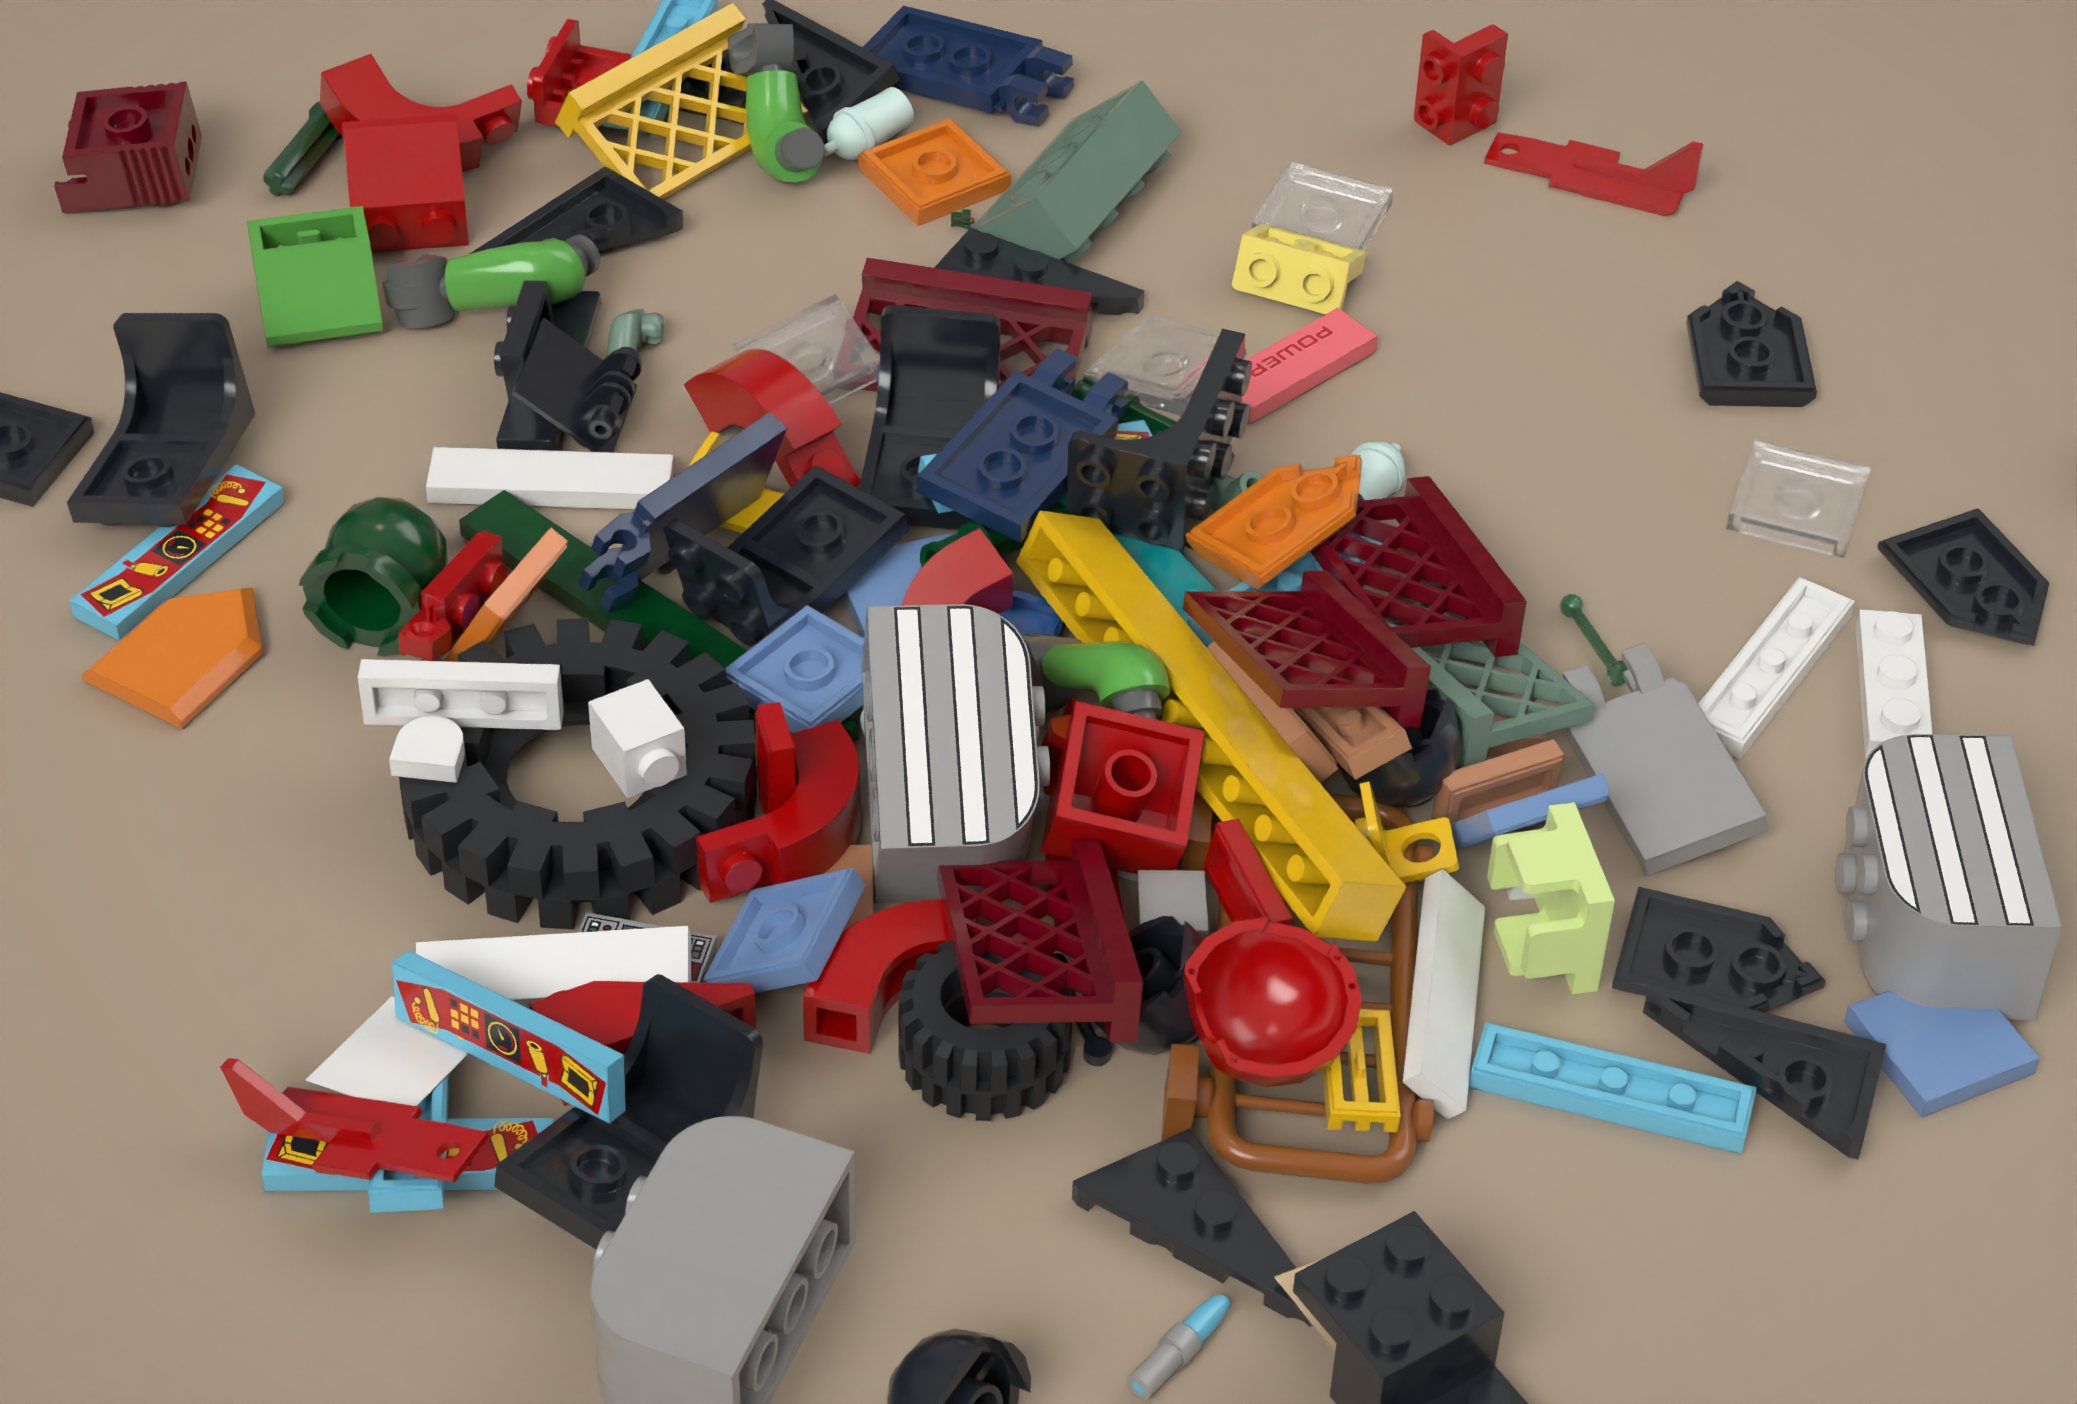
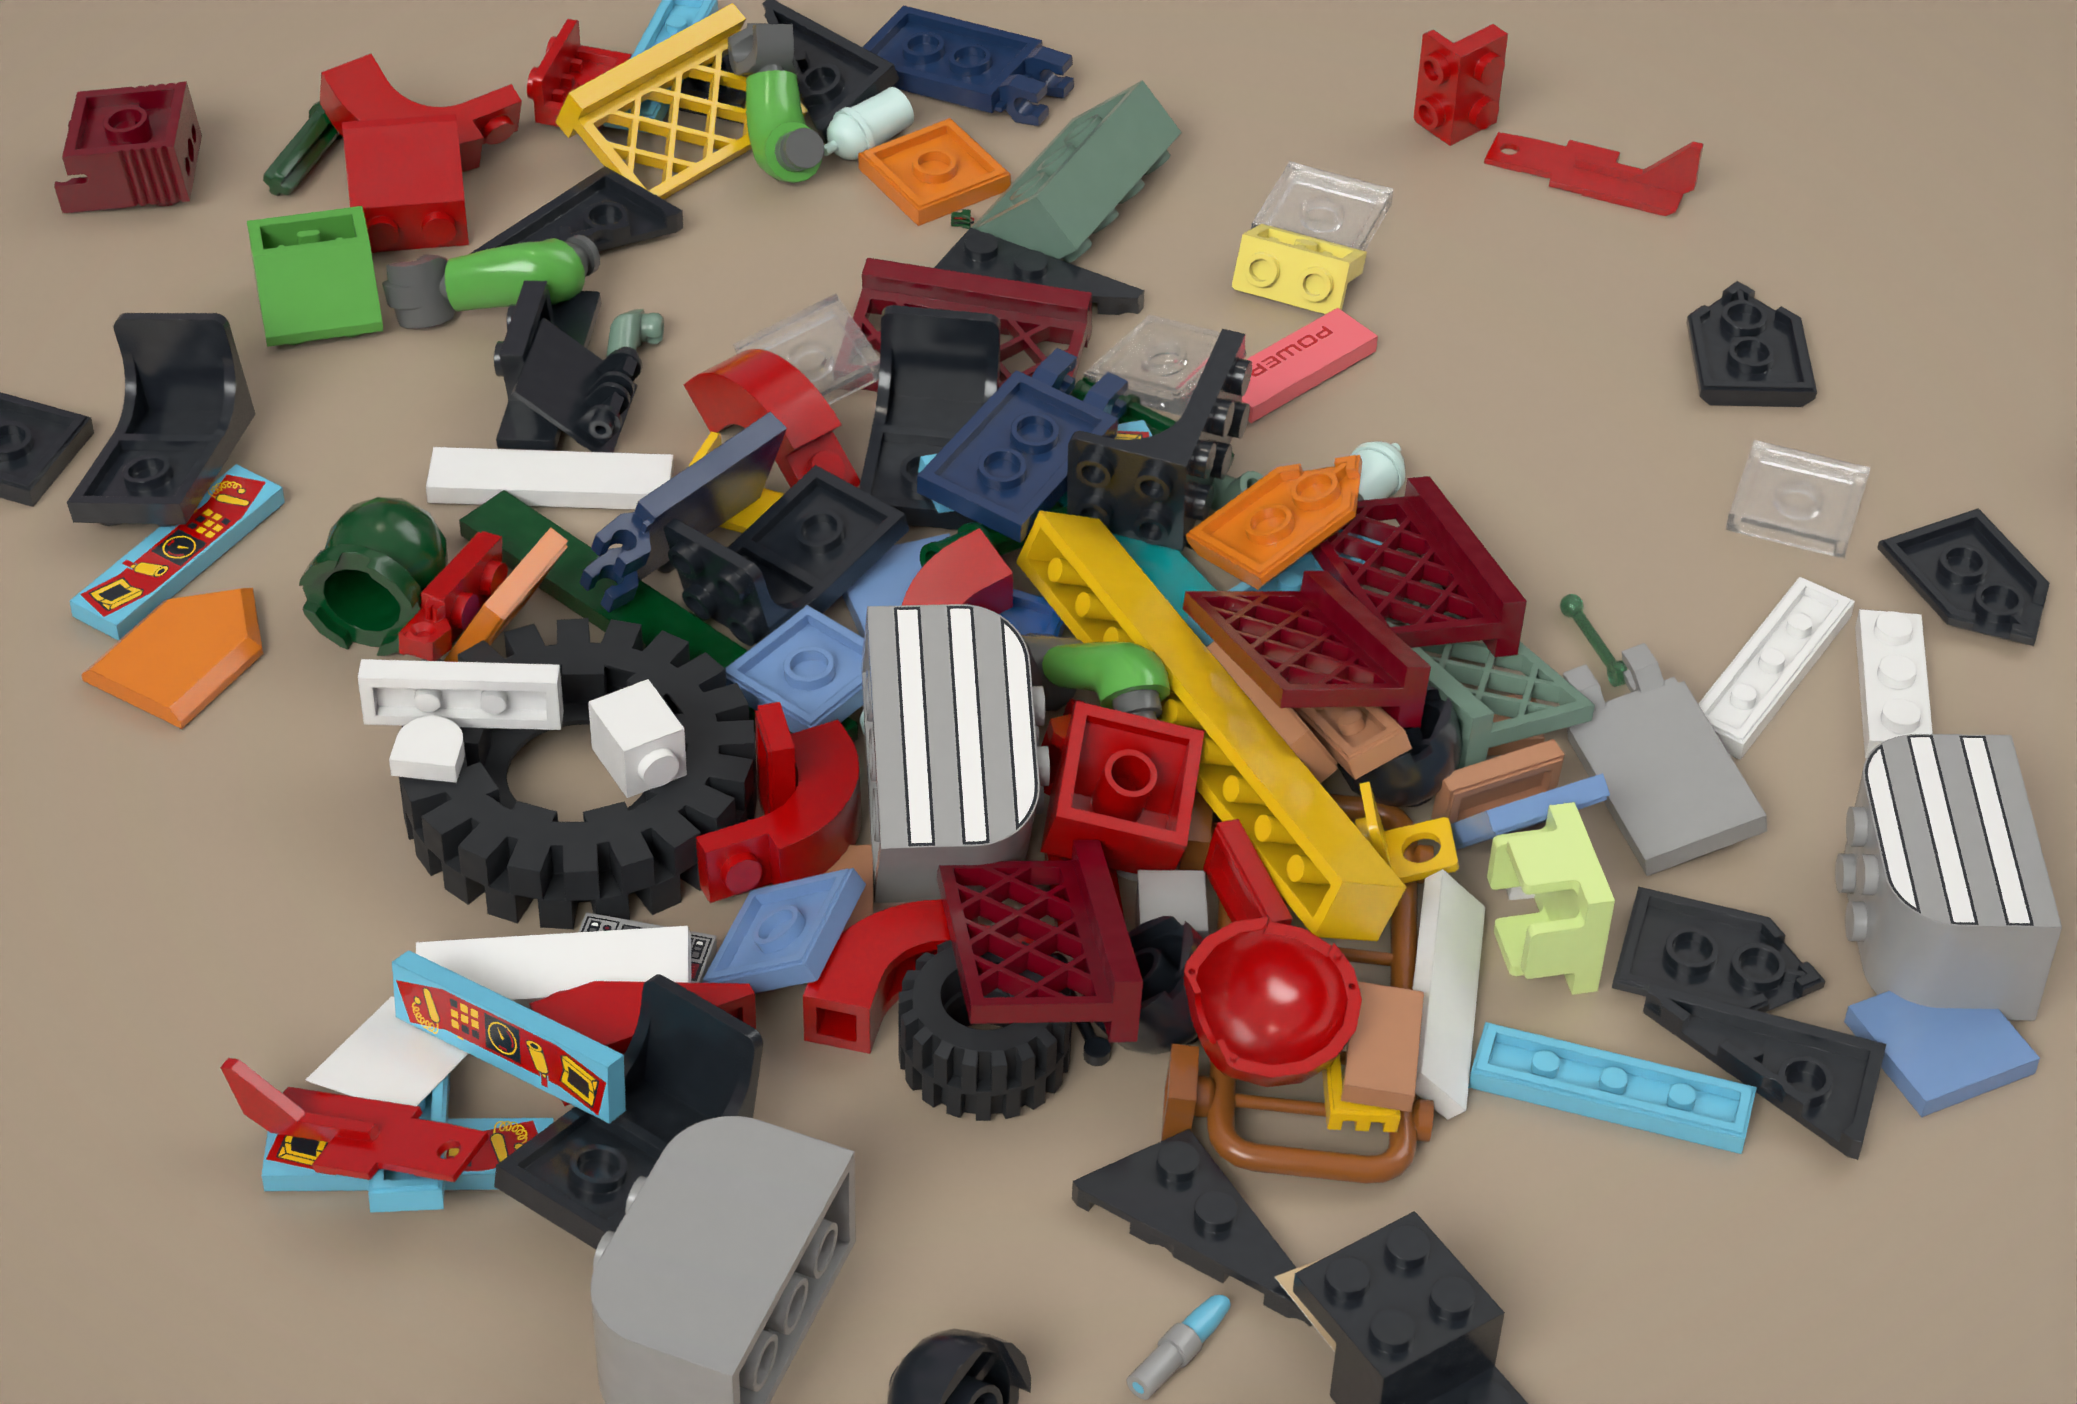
none -> nougat tile [1341,981,1424,1112]

